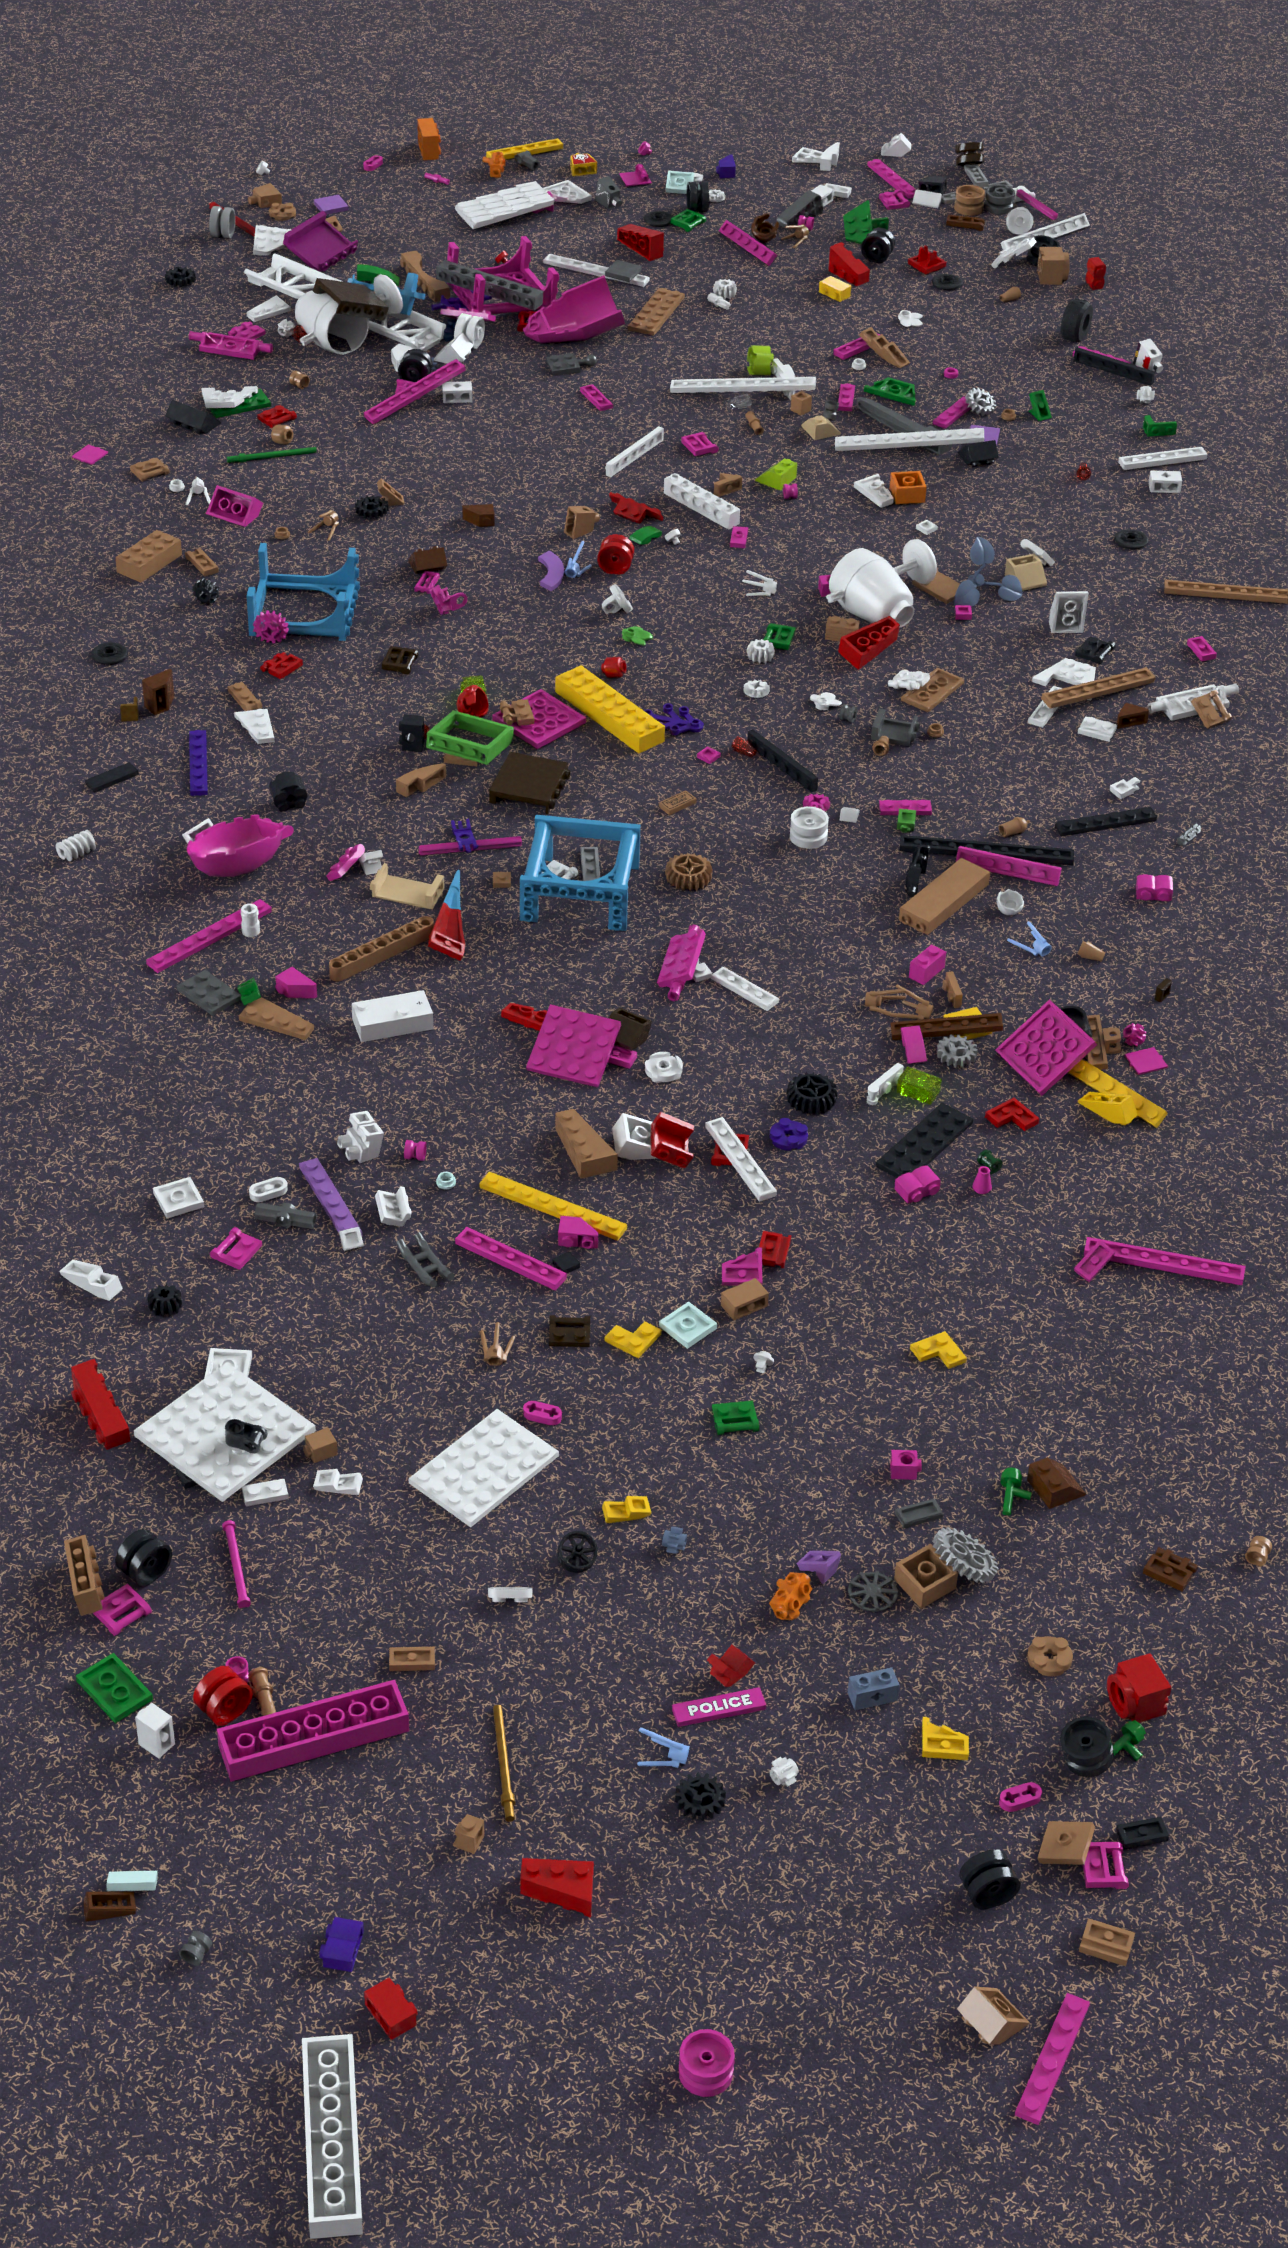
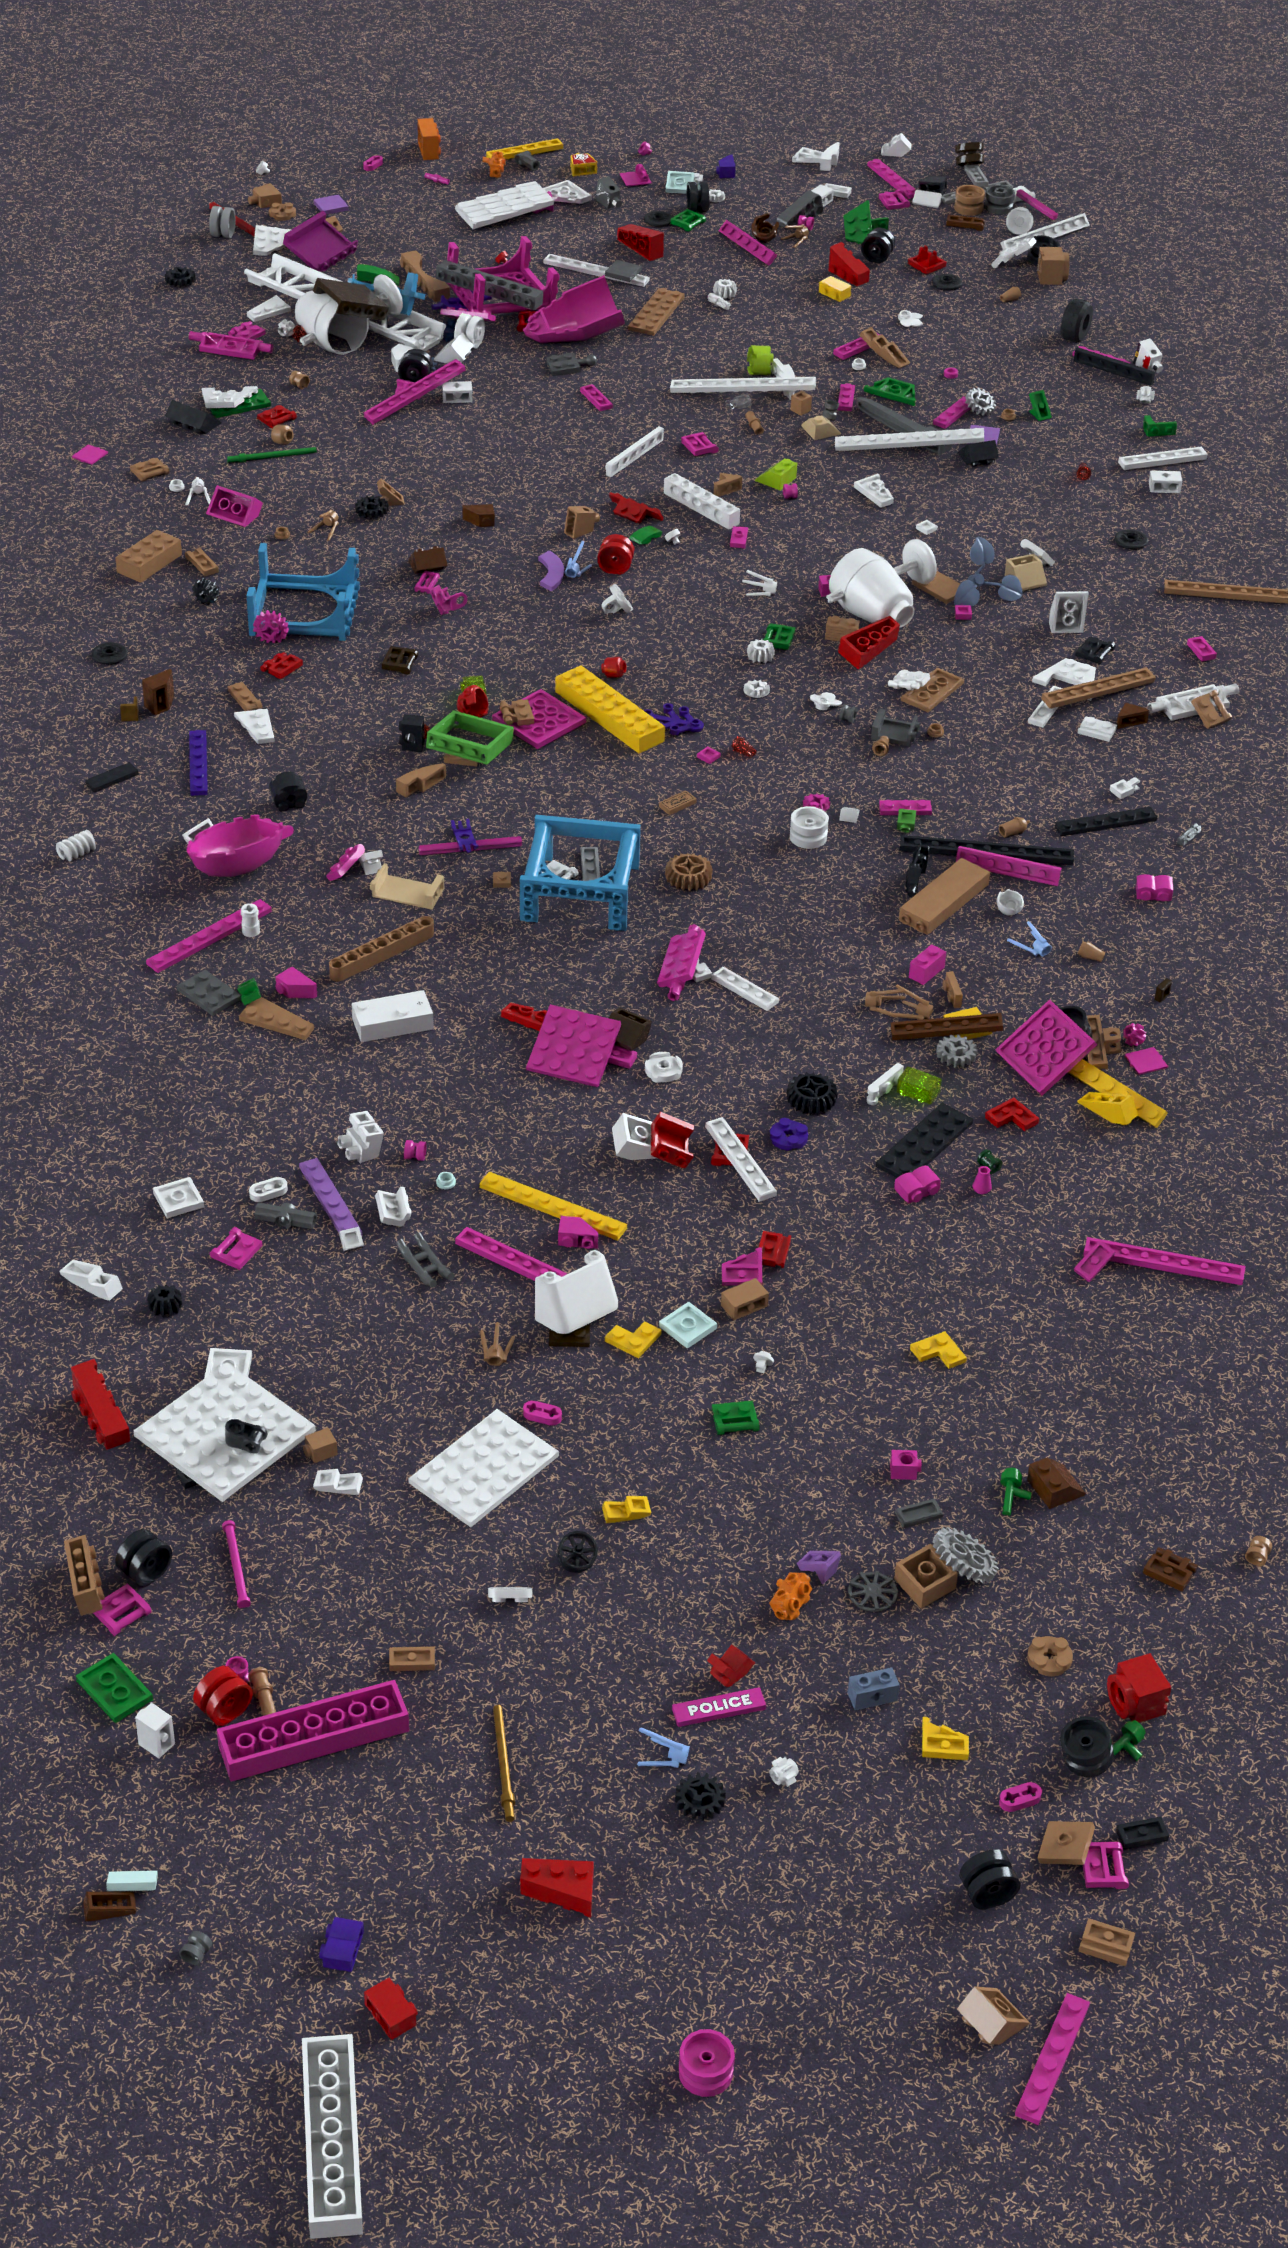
white plate [242,1479,288,1506] -> none
red plate [428,870,465,961] -> none
medium nougat brick [453,1814,484,1854] -> none
dark brown panel [489,752,570,814] -> none
black tile [553,1251,580,1273] -> none
medium nougat wedge [555,1109,618,1179] -> none
bright green plate [622,626,653,646] -> none
sand blue gear [662,1527,687,1554] -> none
black plate [747,729,818,792] -> none
orange brick [889,471,927,504] -> none
dark pink slope [901,1026,927,1064] -> none
red brick [1085,257,1106,290] -> none
none -> white windscreen [535,1250,618,1334]

